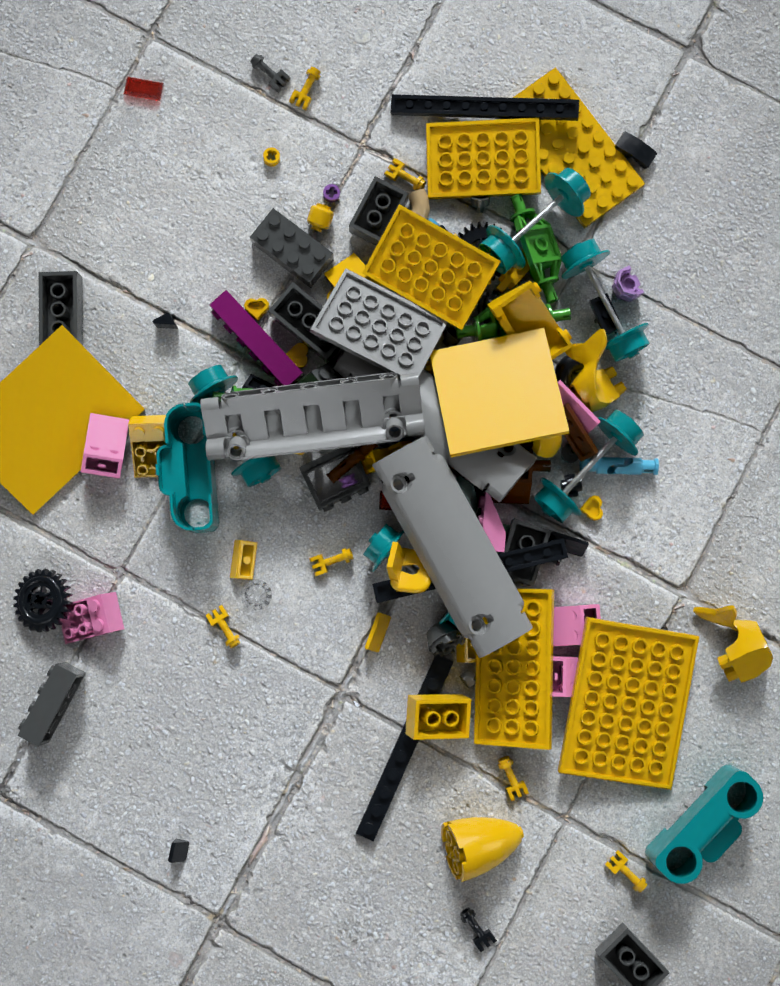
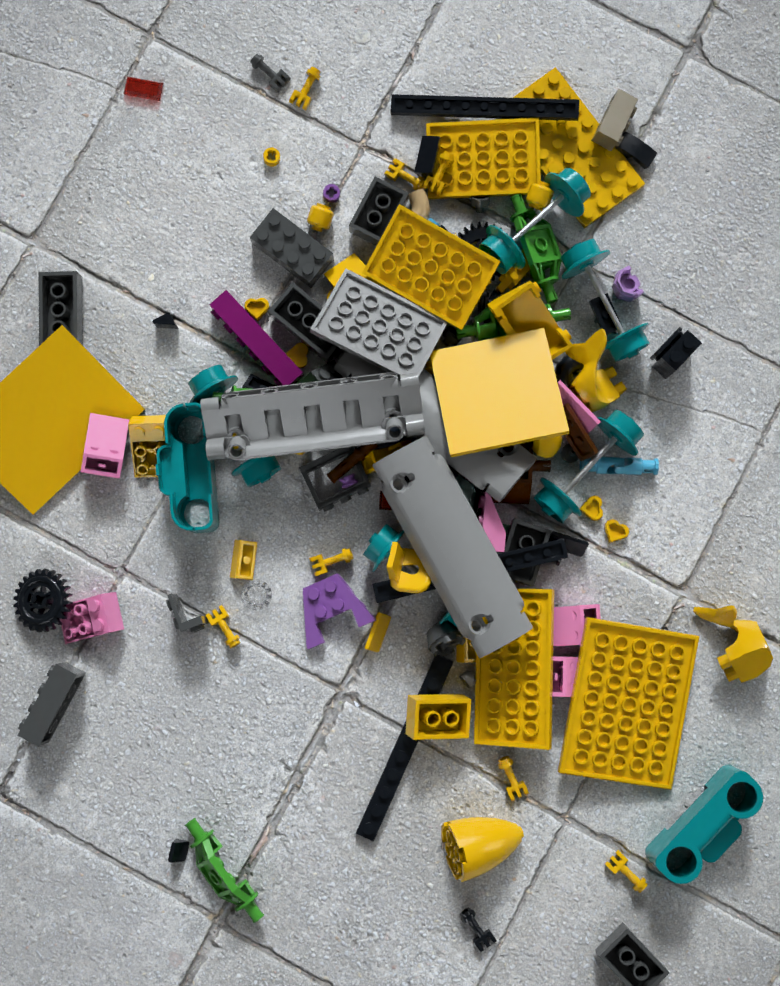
black gear [560,474,582,498] -> none
none -> dark grey bracket [166,593,209,632]
none -> bright green plate [185,818,264,923]
none -> medium lavender wing [303,574,376,649]
none -> black slope [414,136,441,177]
none -> yellow hinge [423,151,455,196]
none -> yellow head [526,181,554,211]
none -> dark tan brick [591,89,638,151]
none -> yellow tile [604,519,629,543]
none -> black brick [650,327,702,379]

